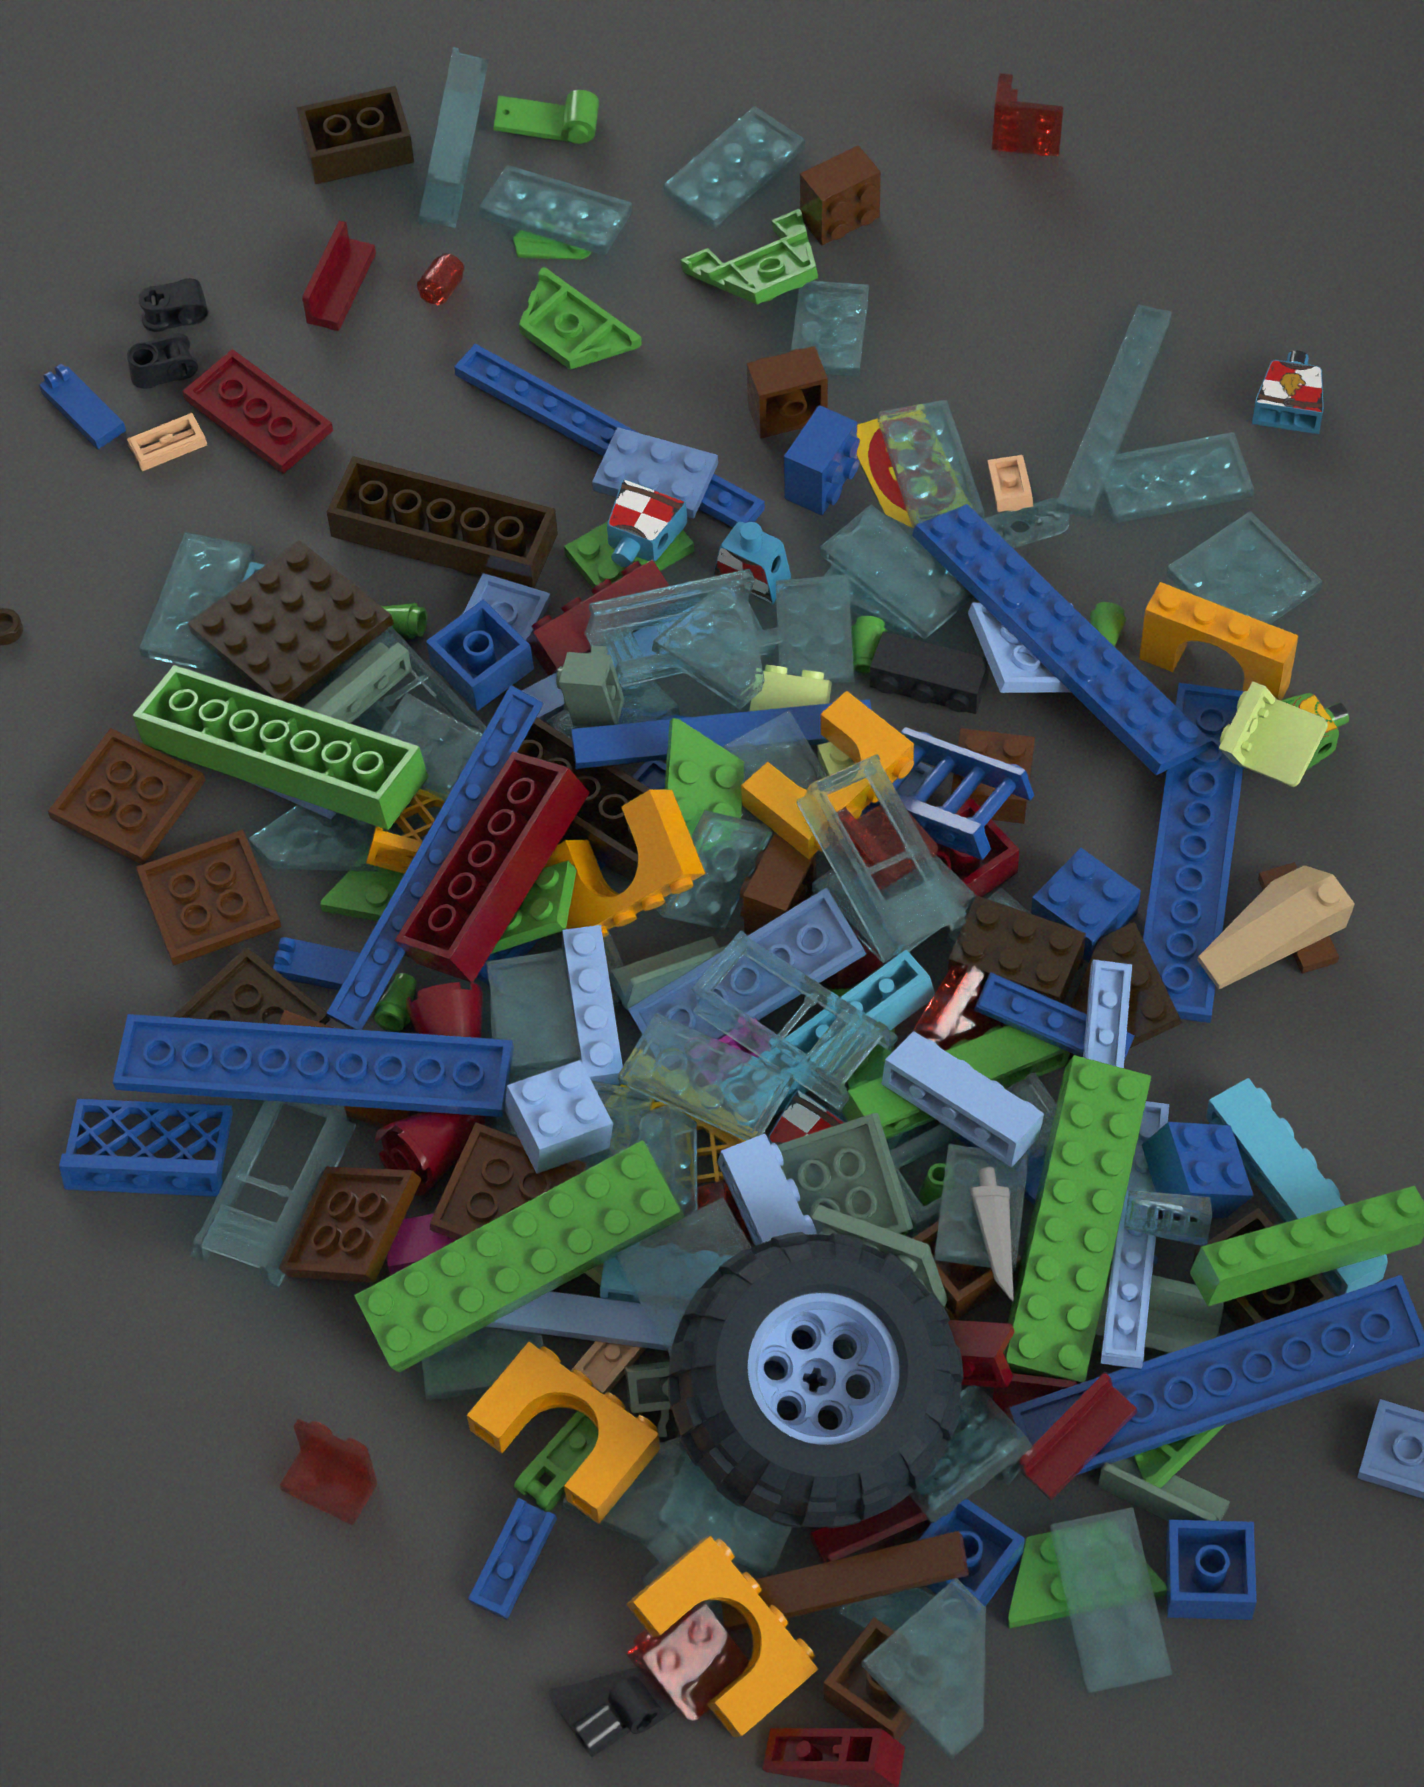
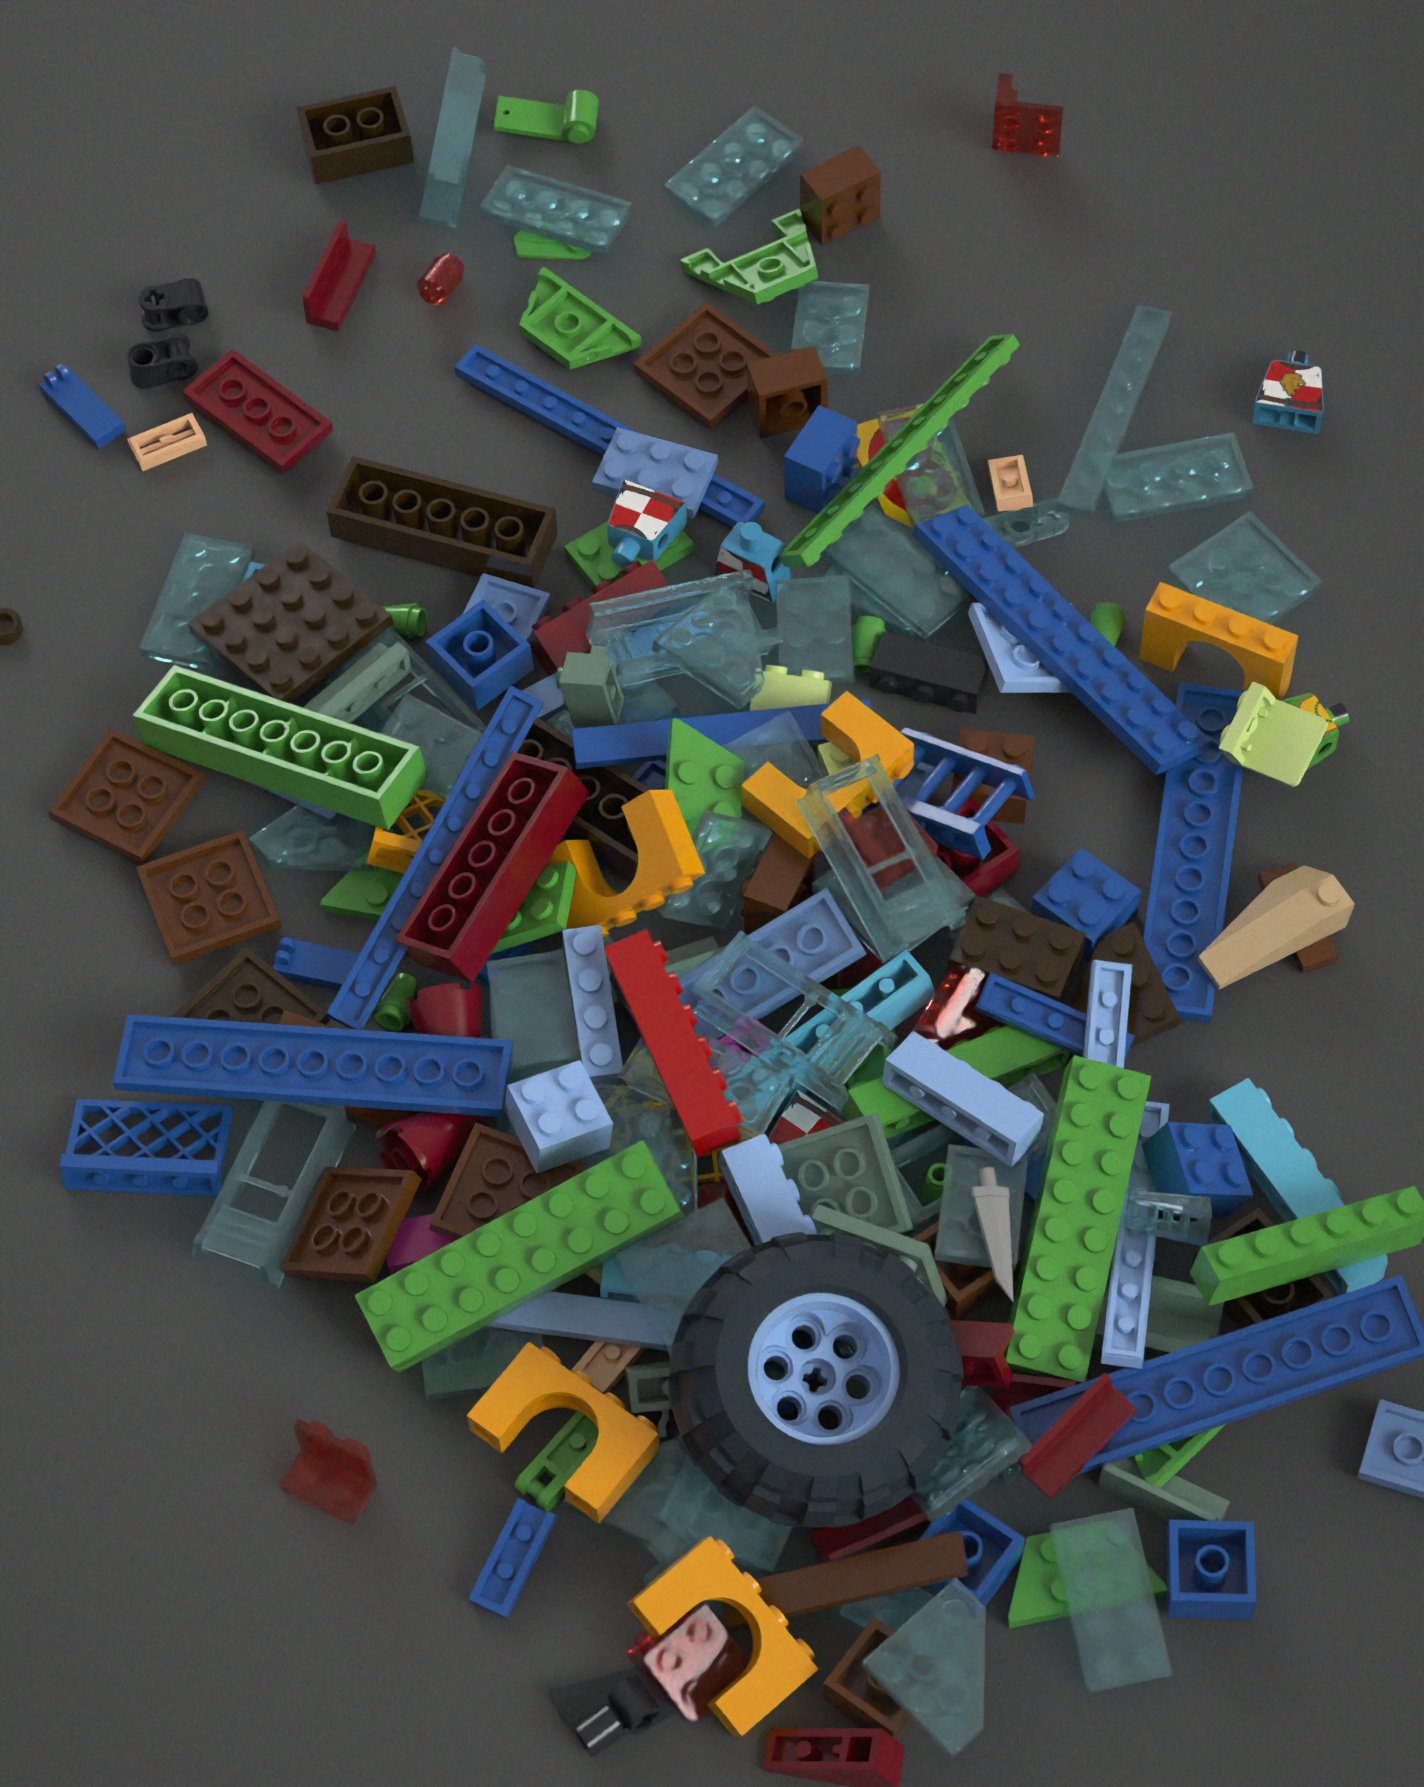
none -> red brick [603,929,743,1158]
none -> reddish brown plate [634,302,778,429]
none -> bright green plate [778,334,1020,568]

